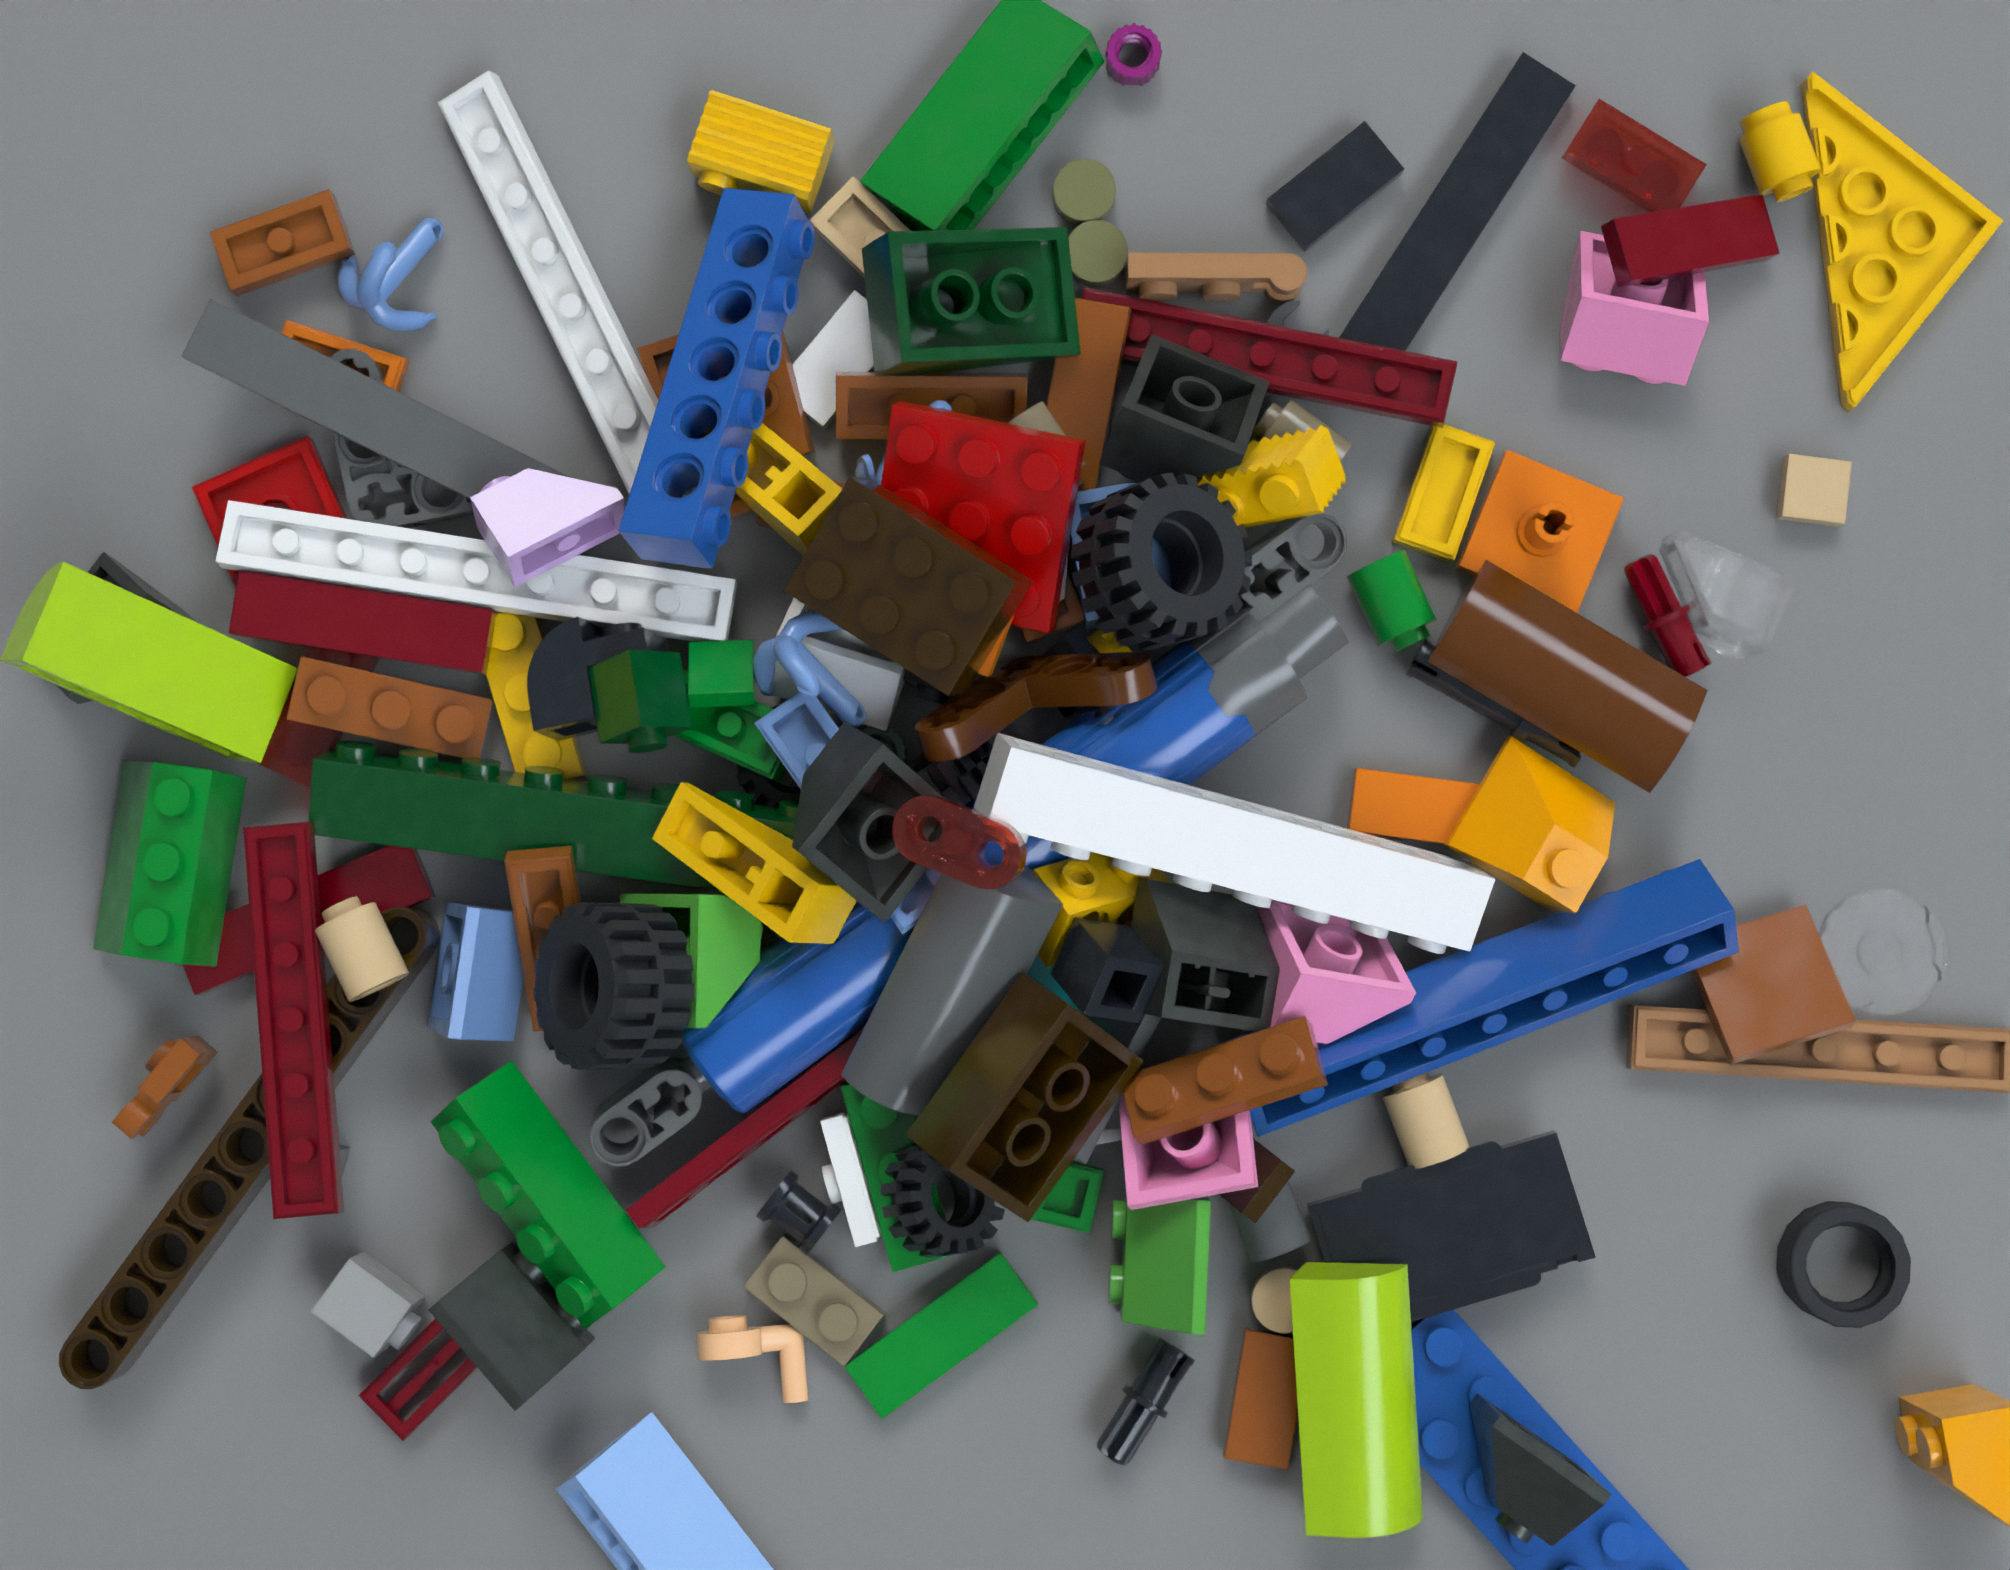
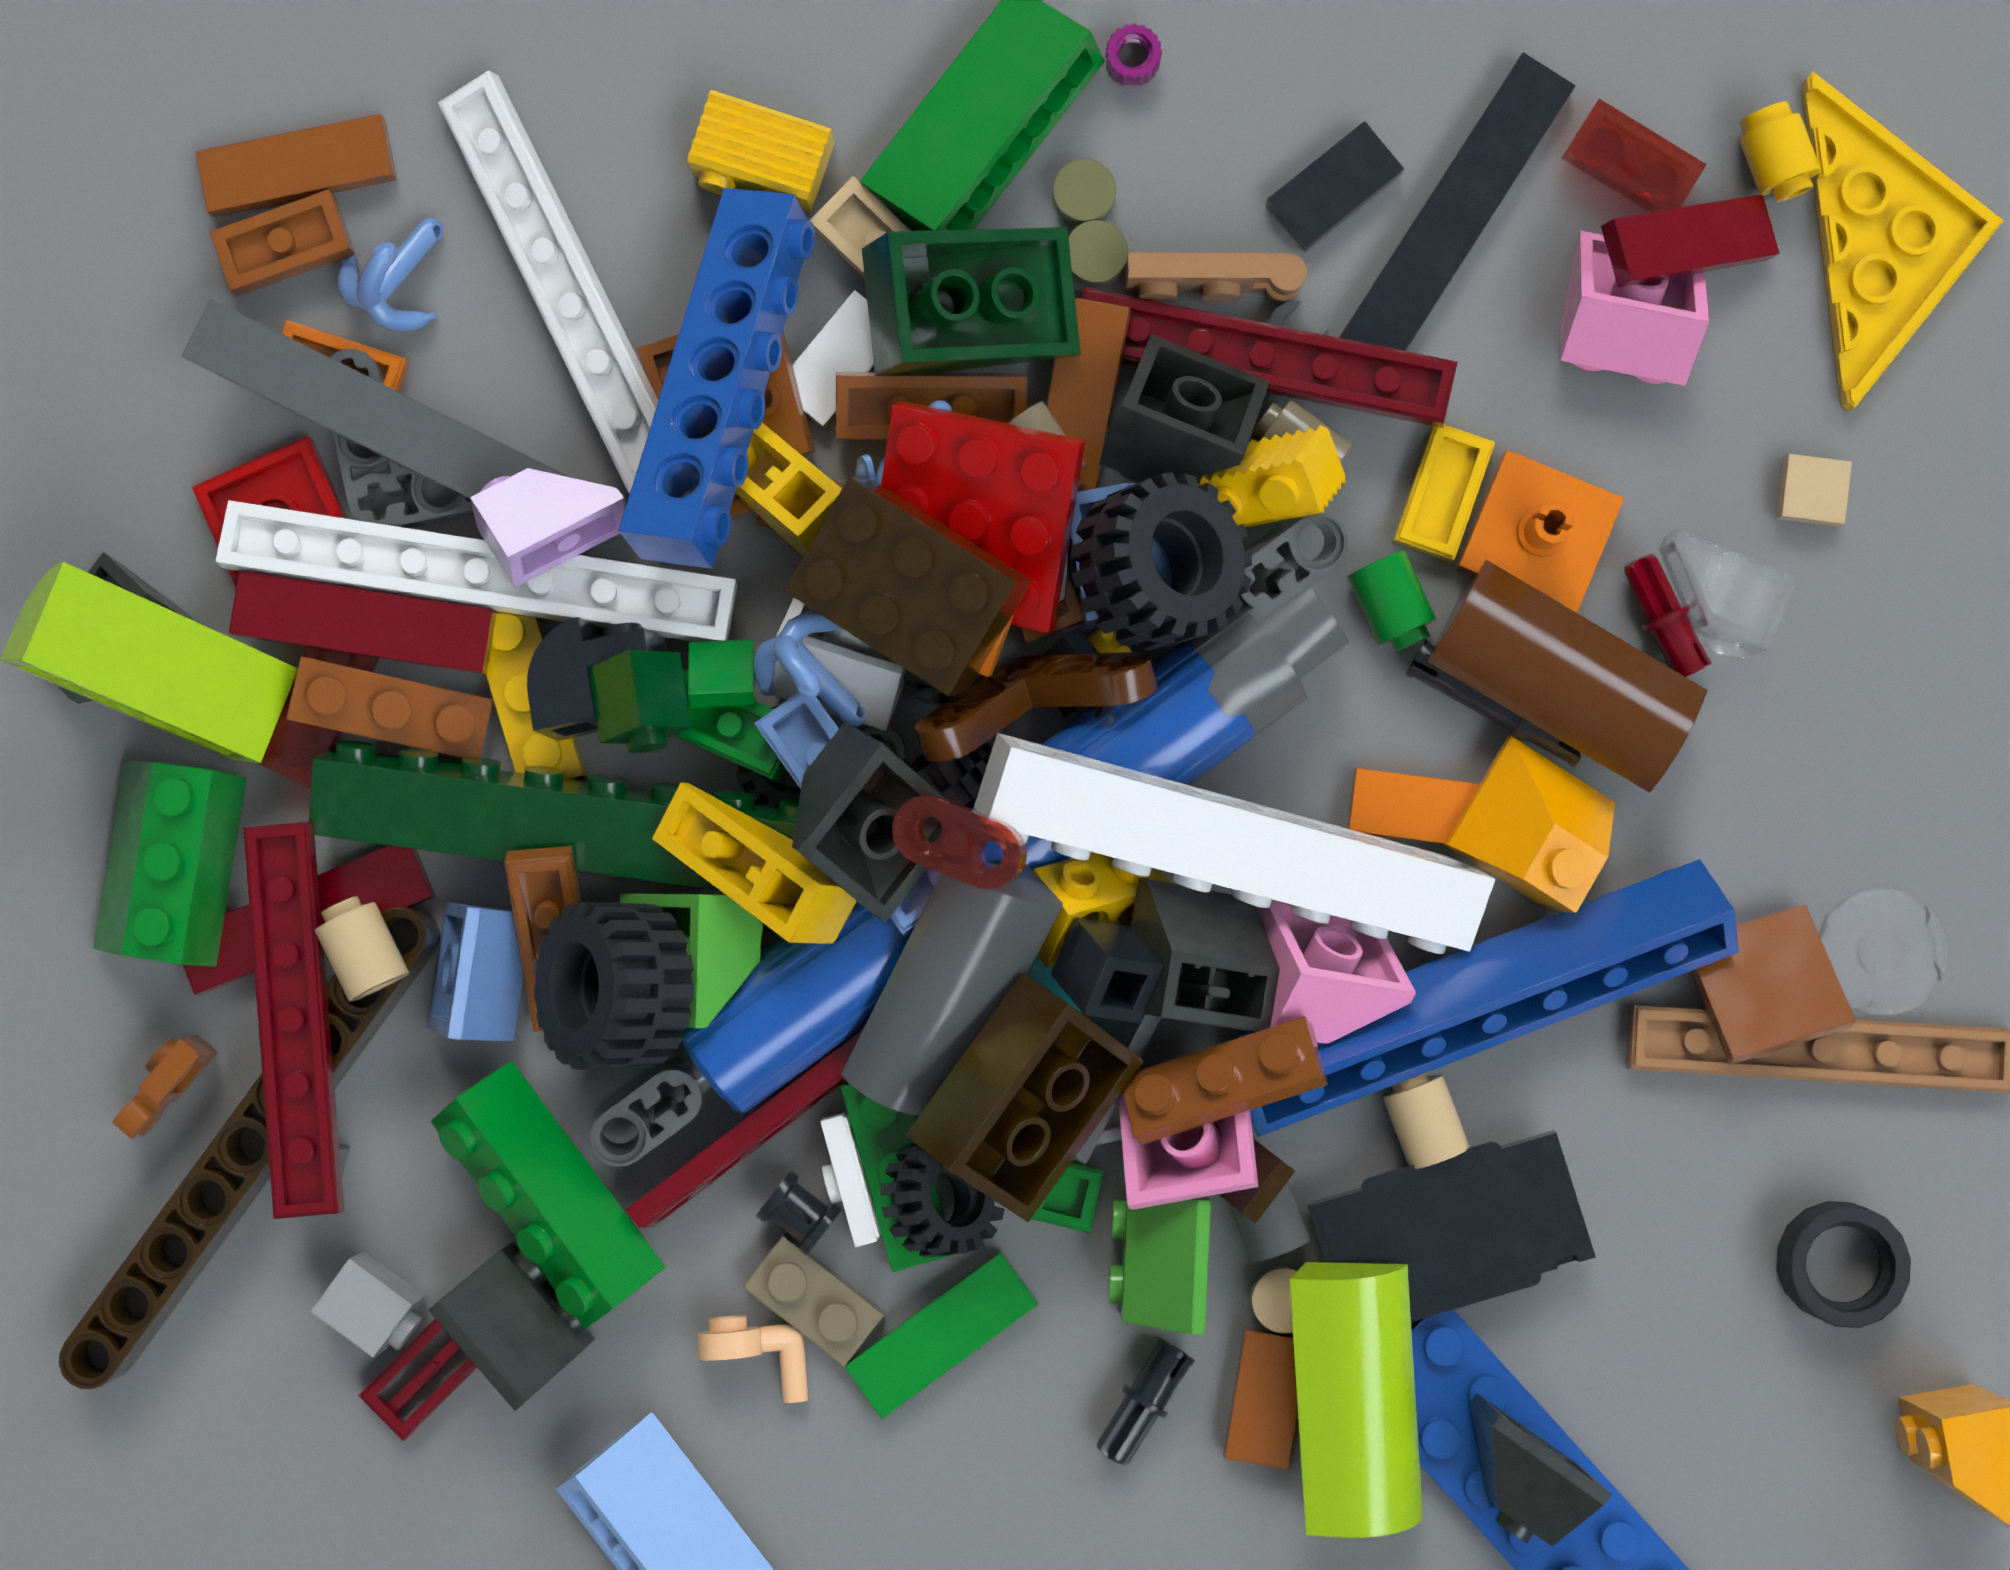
none -> dark orange tile [195,113,397,218]

